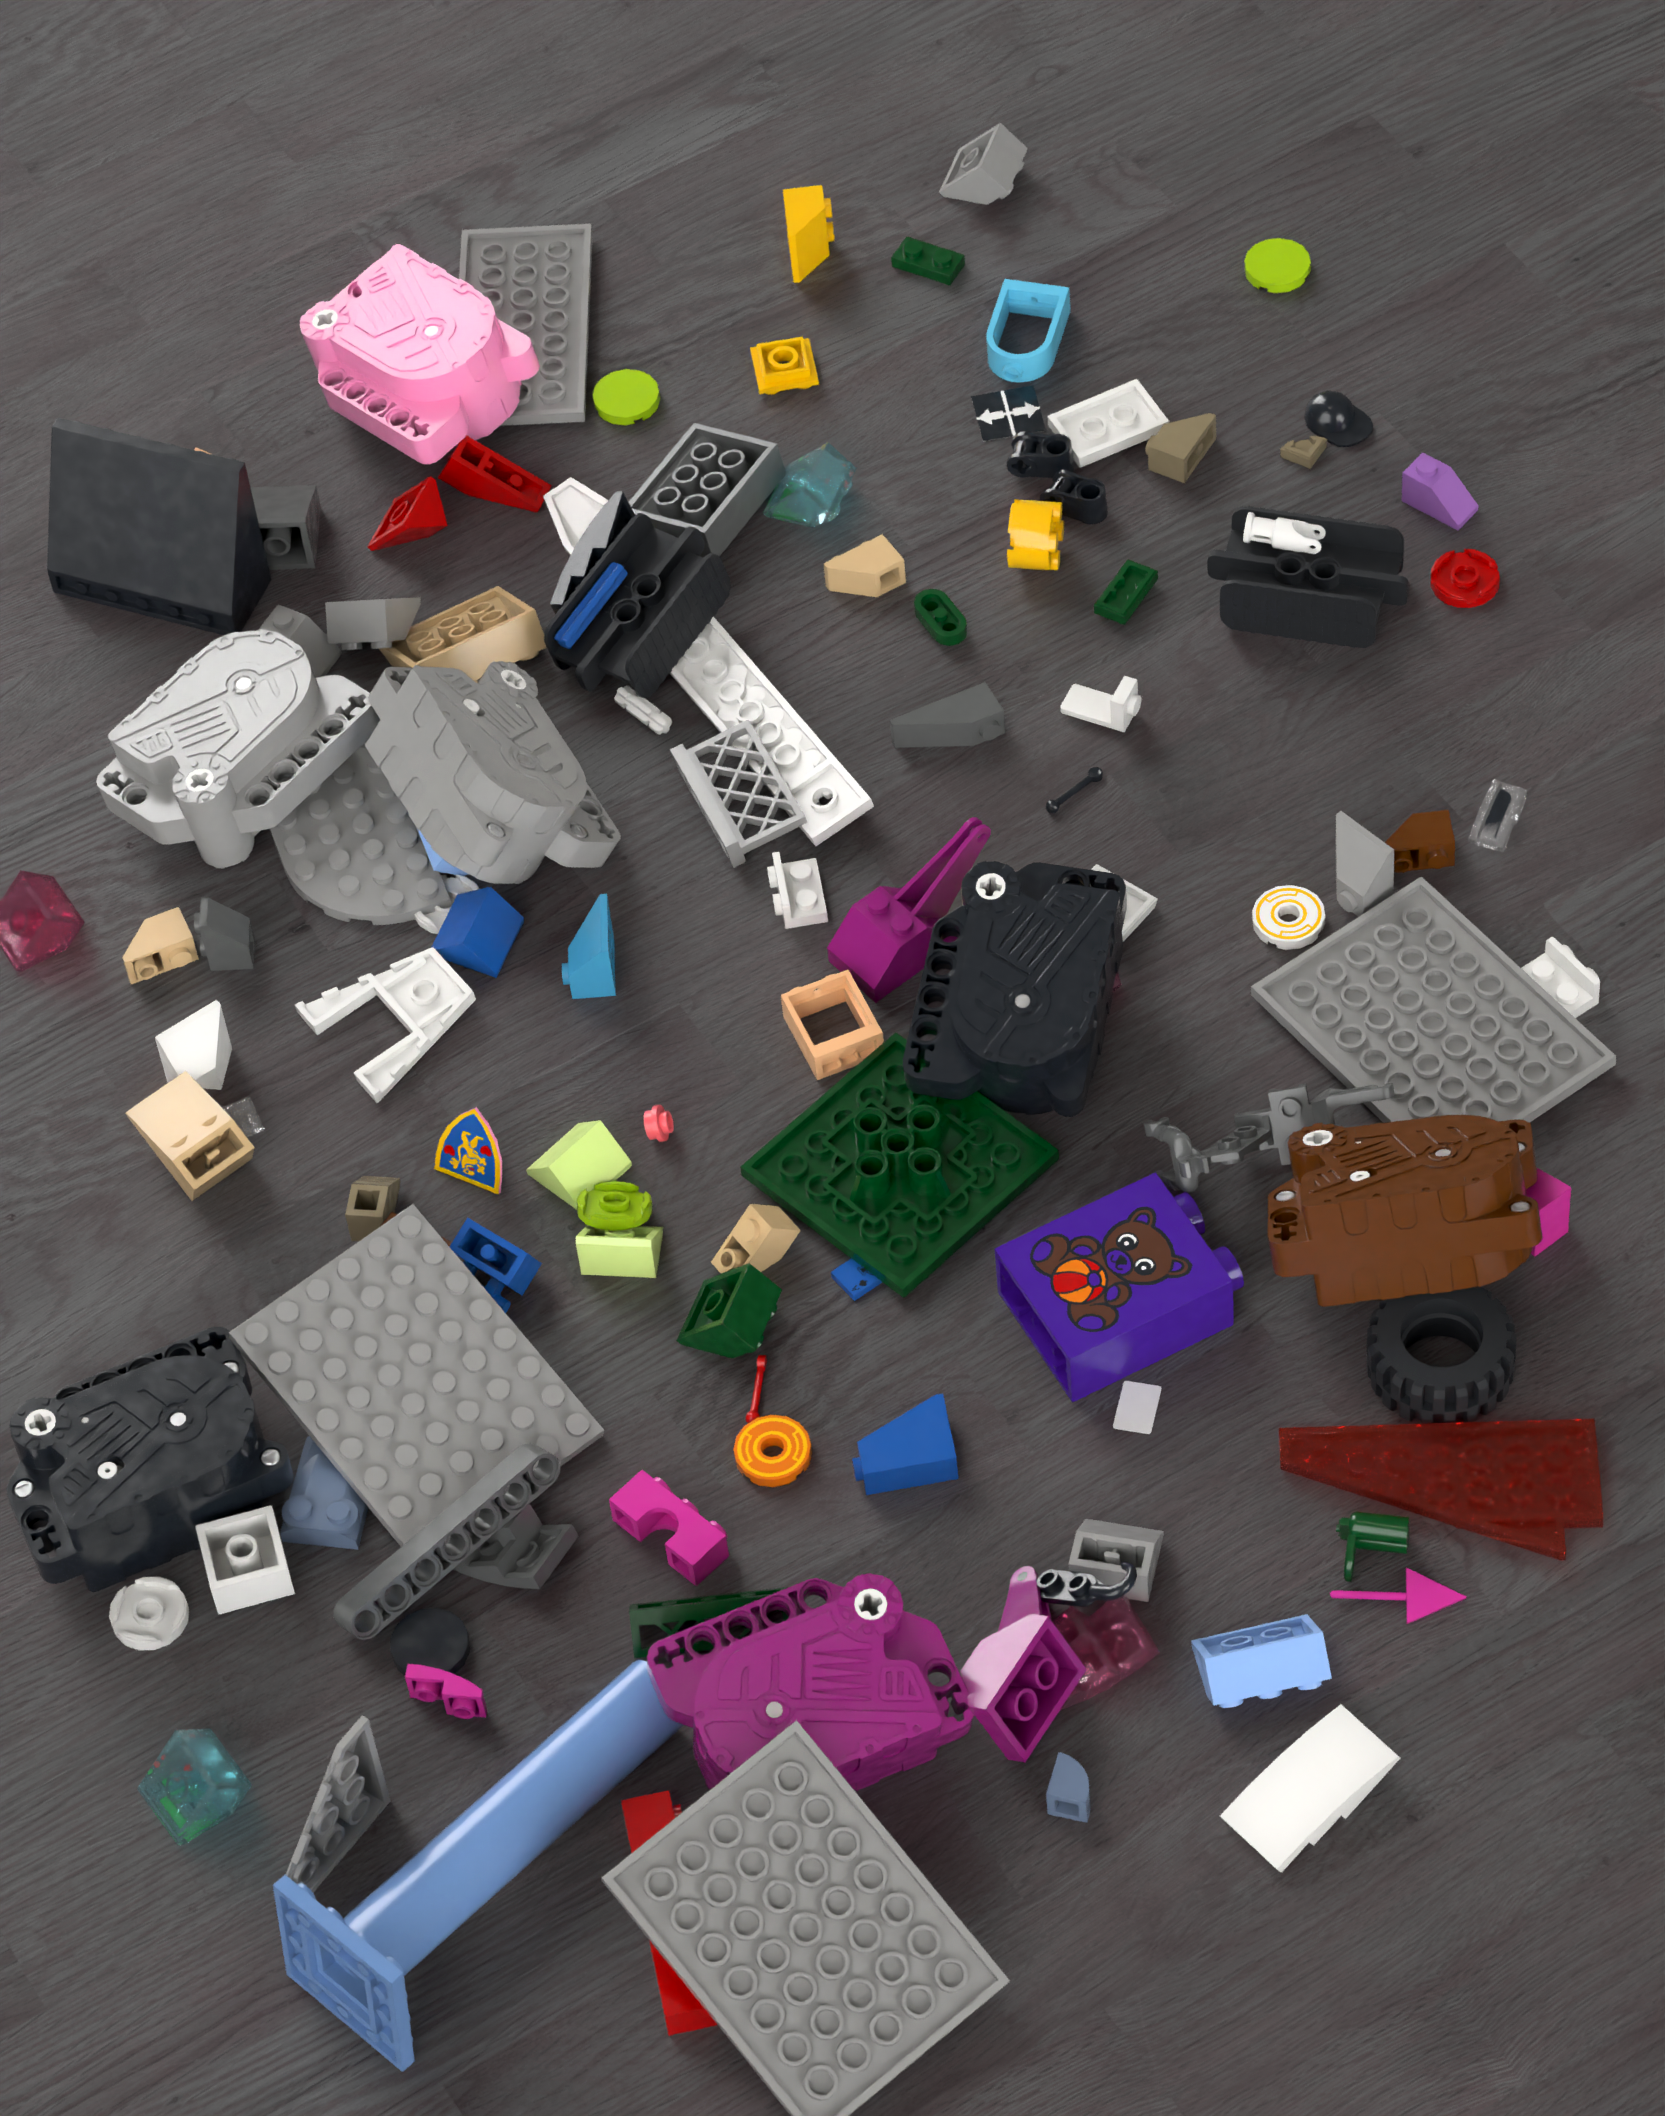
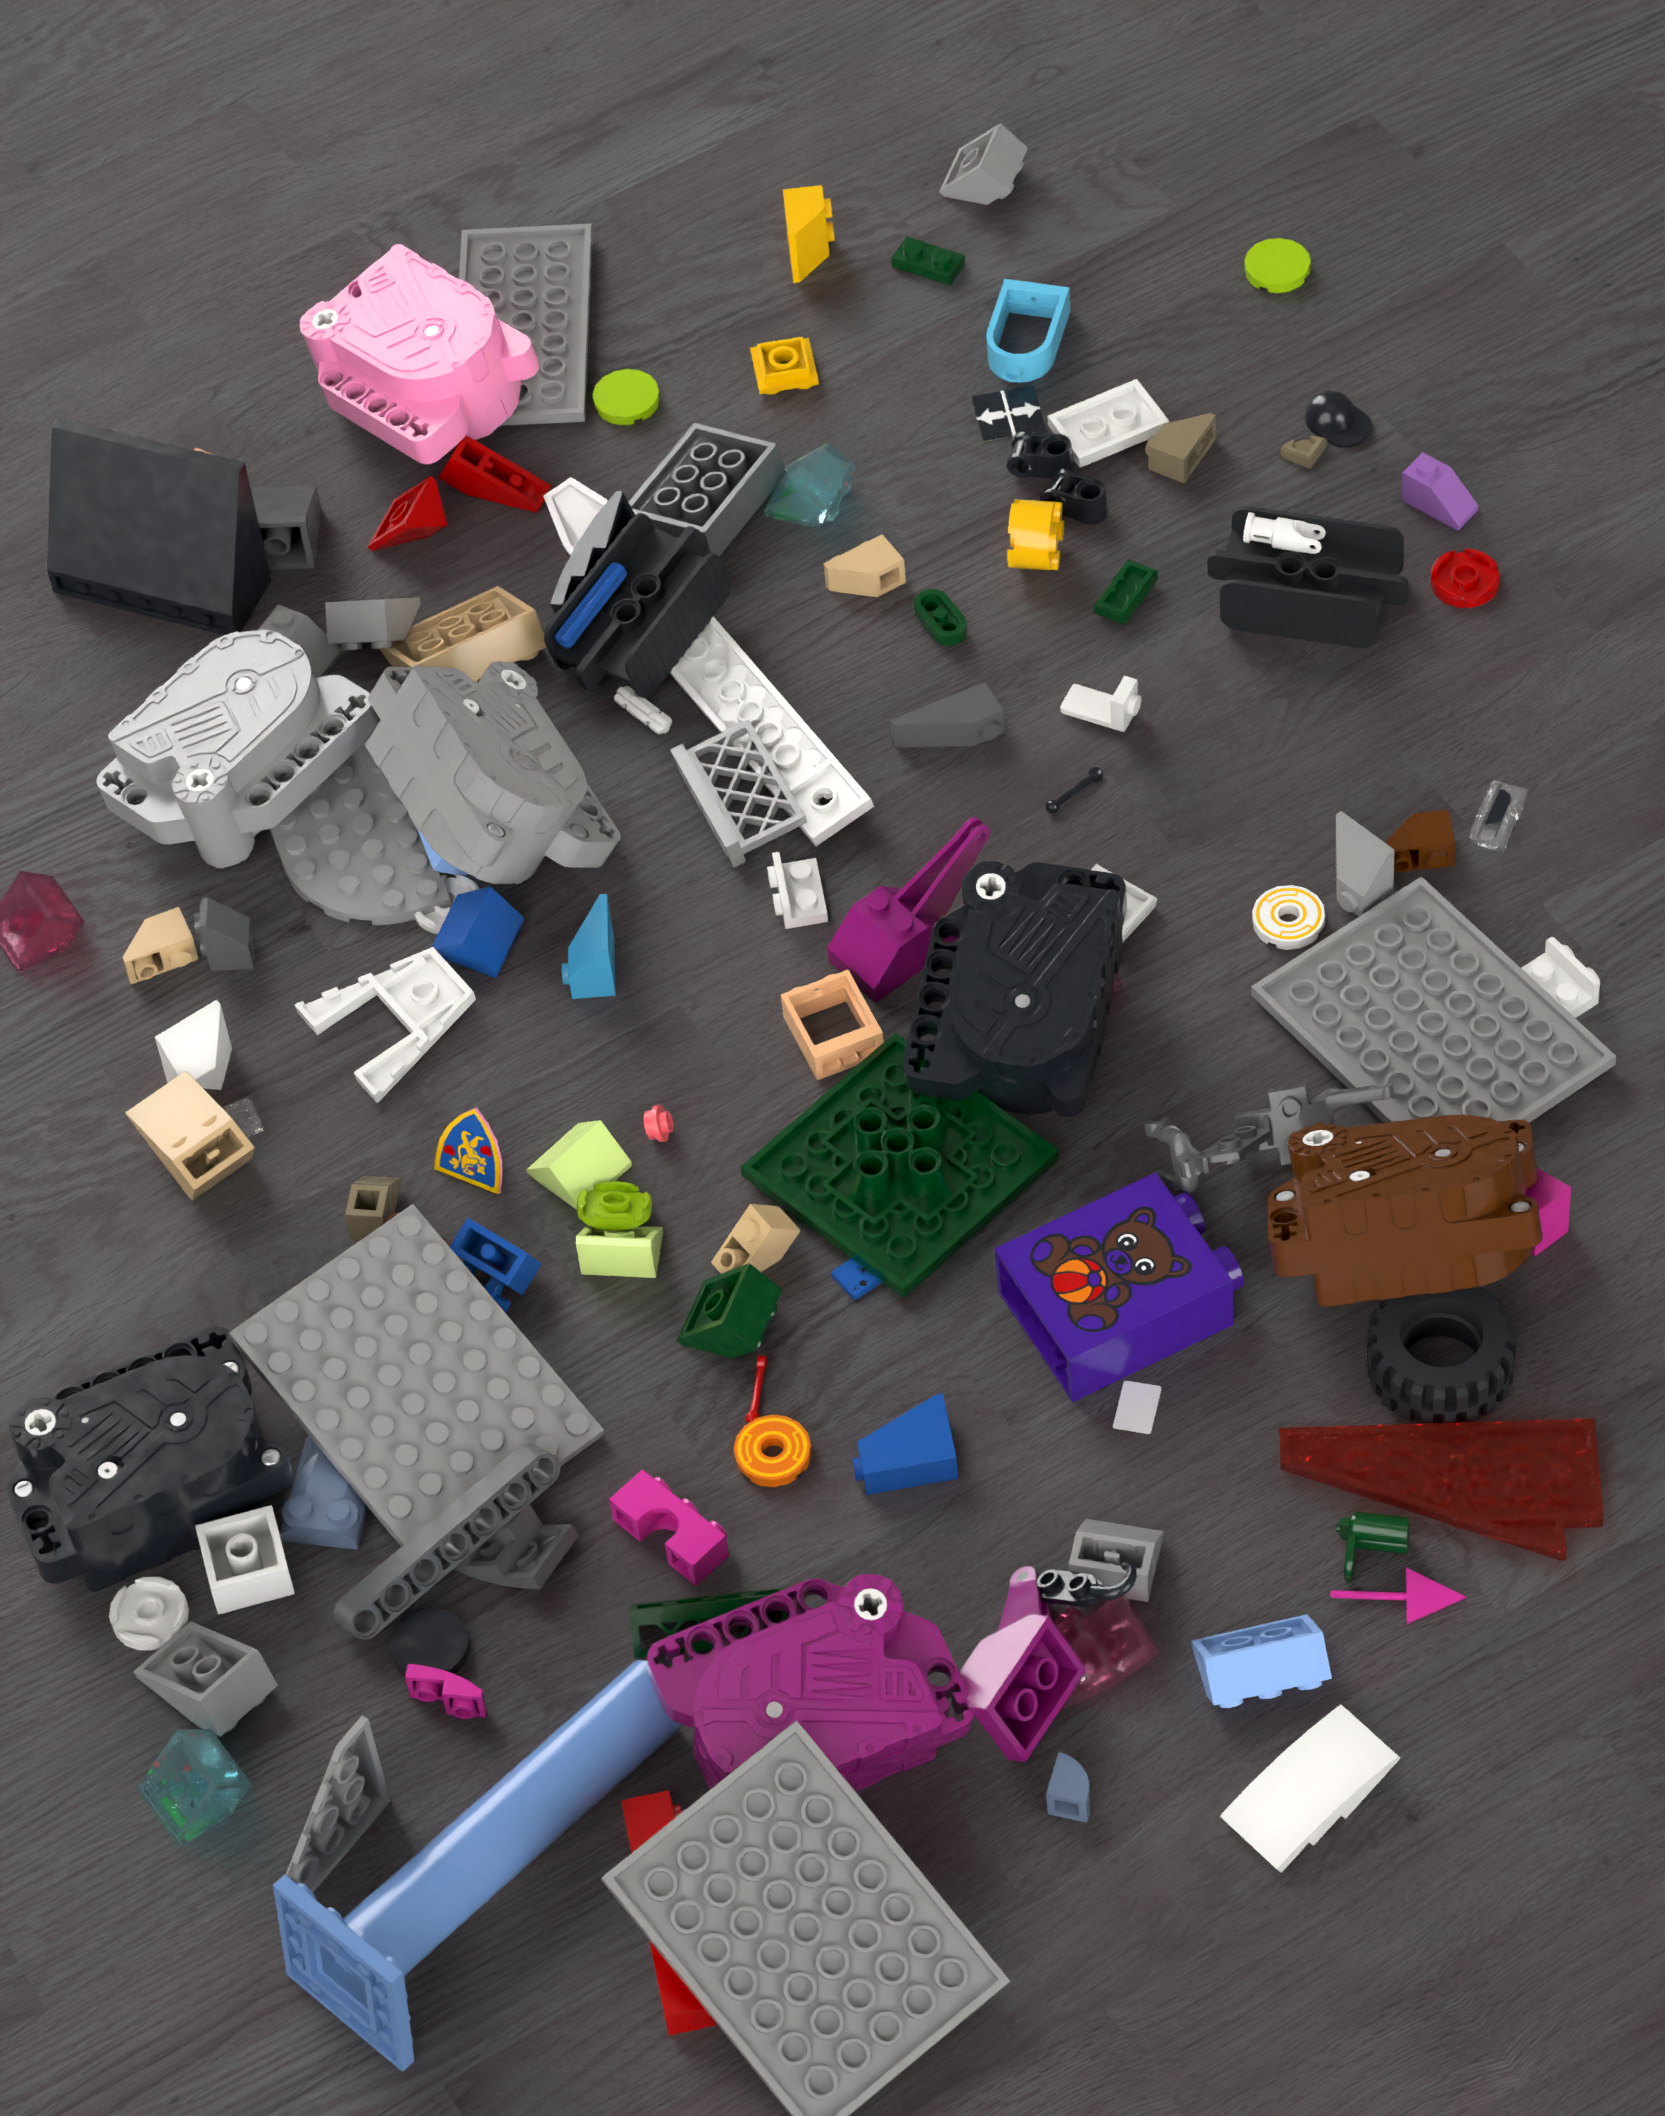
none -> light grey slope [133,1621,278,1737]

